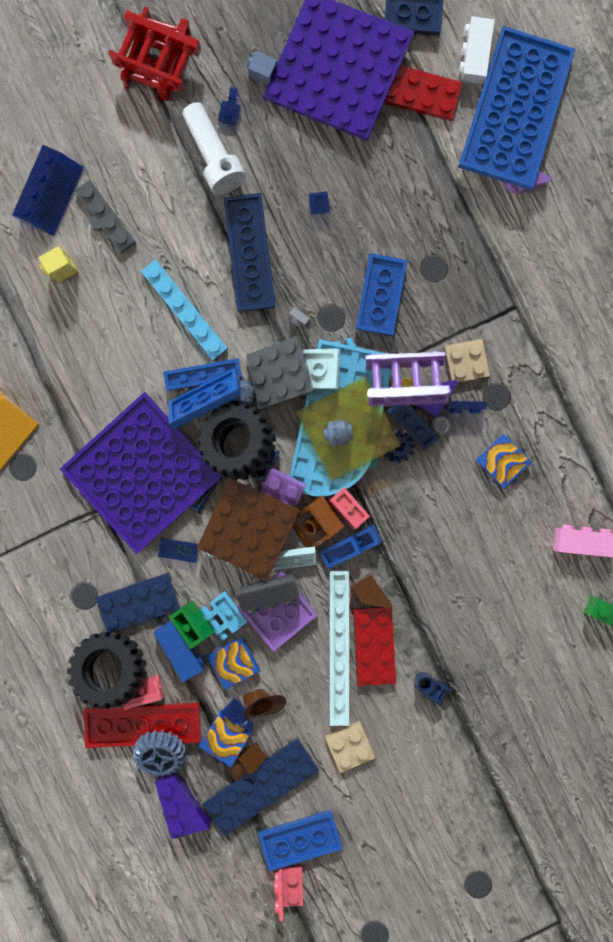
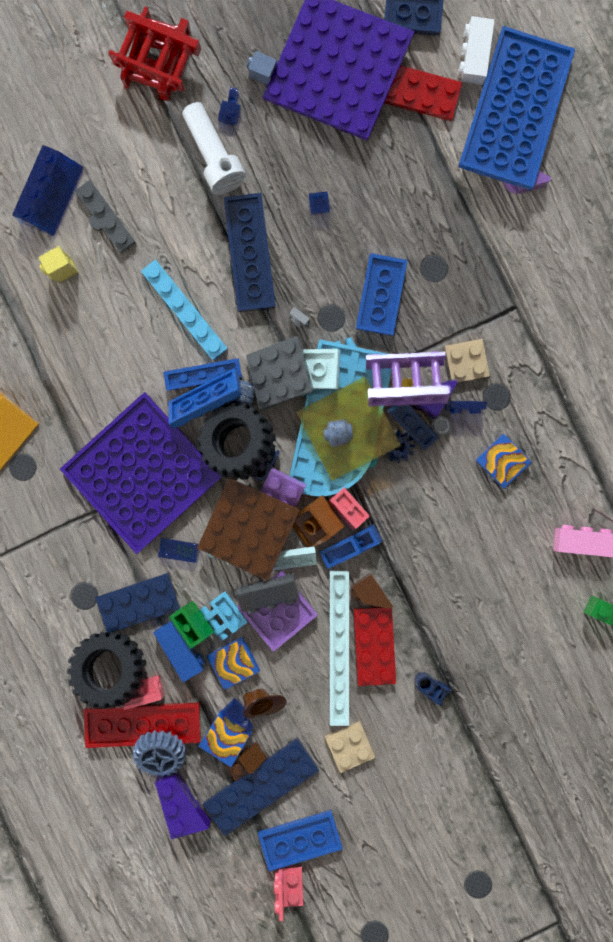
dark blue pin [191,483,217,514] -> none

